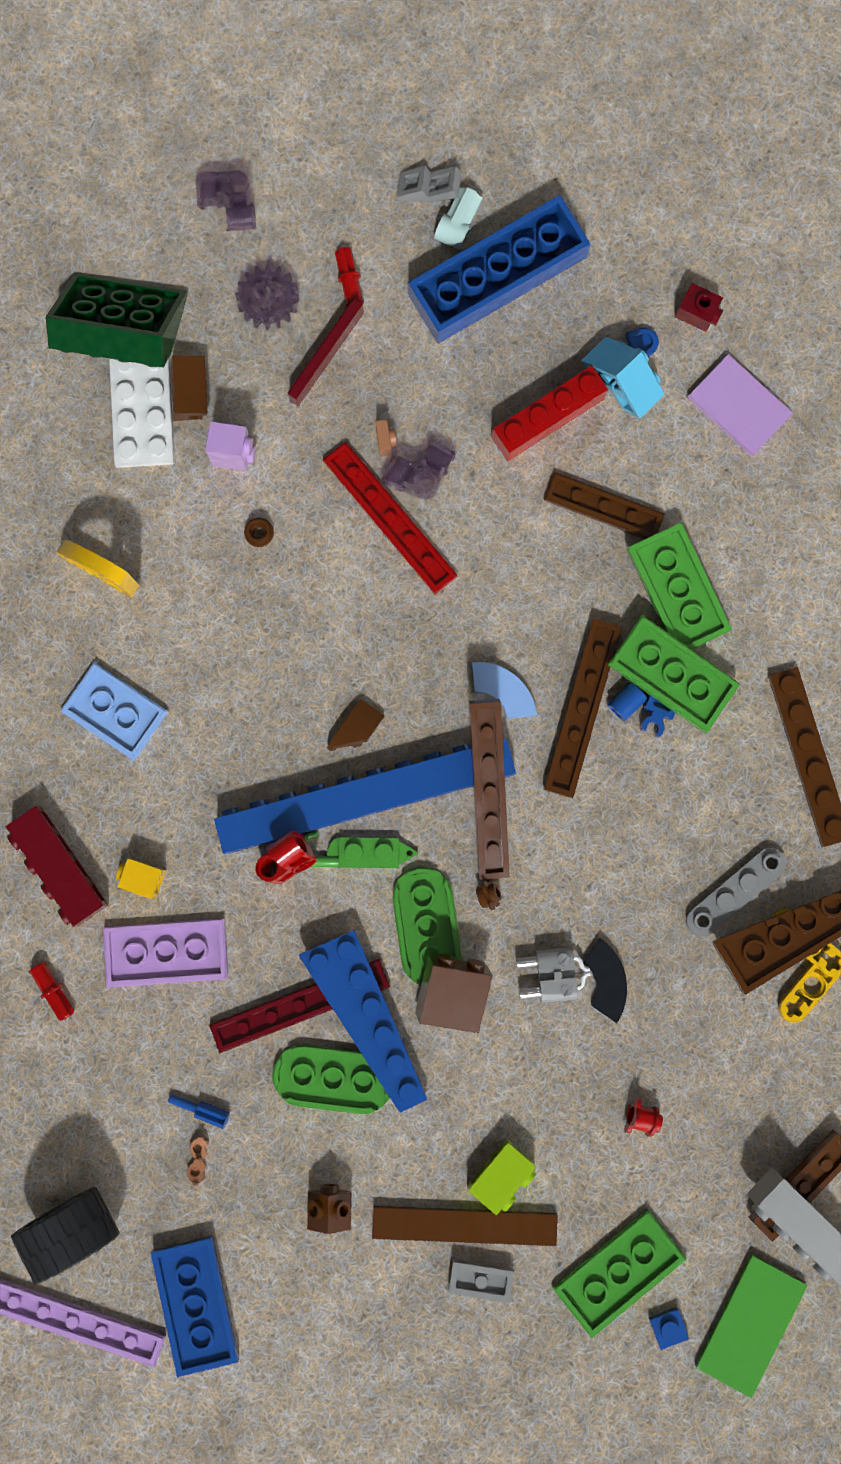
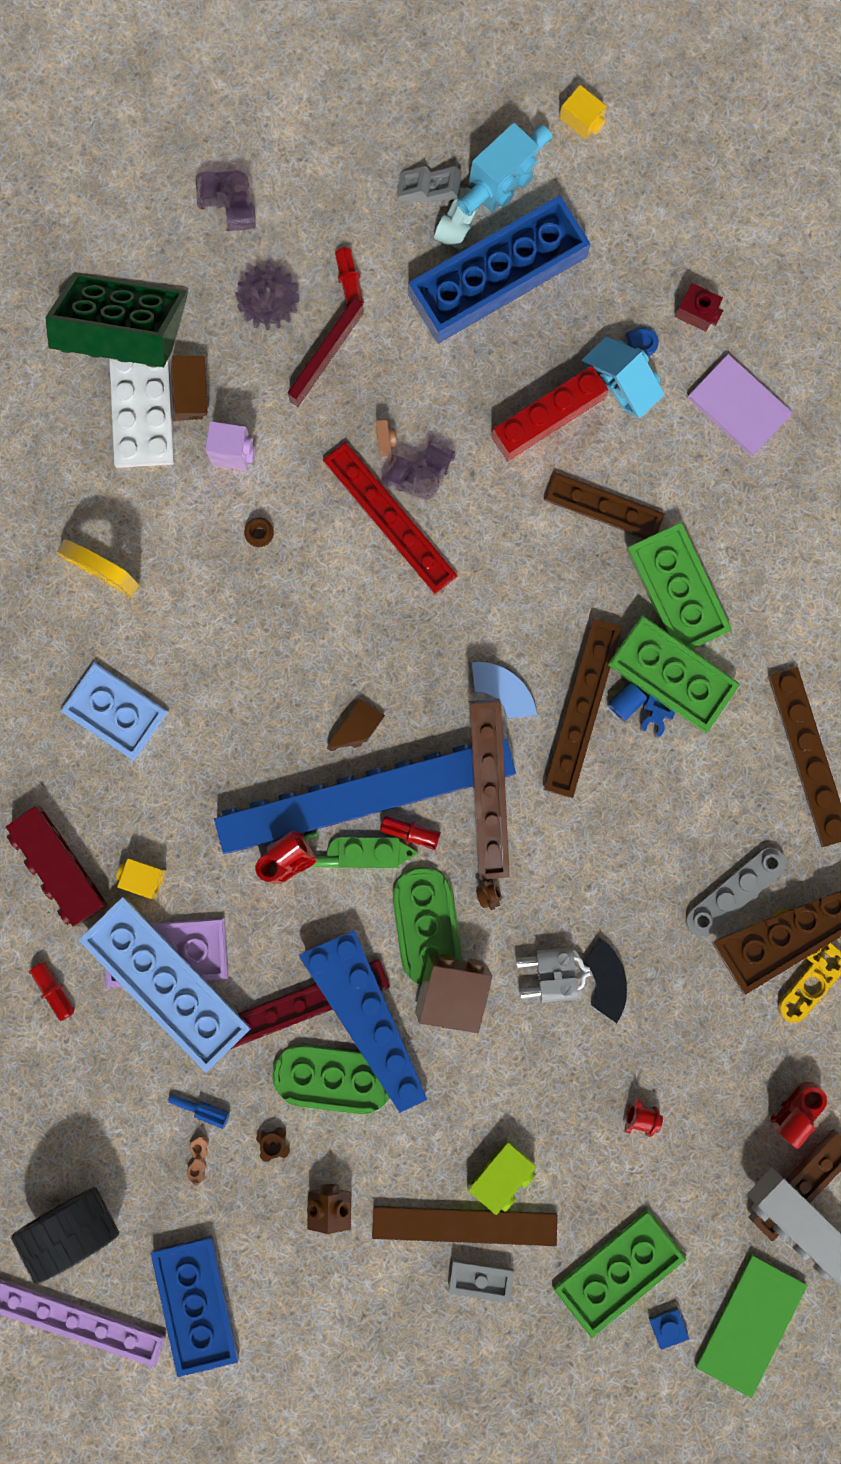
none -> light blue plate [78,897,251,1073]
none -> reddish brown plate [256,1127,290,1162]
none -> red axle [380,816,441,851]
none -> medium azure brick [458,123,552,216]
none -> yellow brick [559,85,607,139]
none -> red piece [770,1082,827,1149]

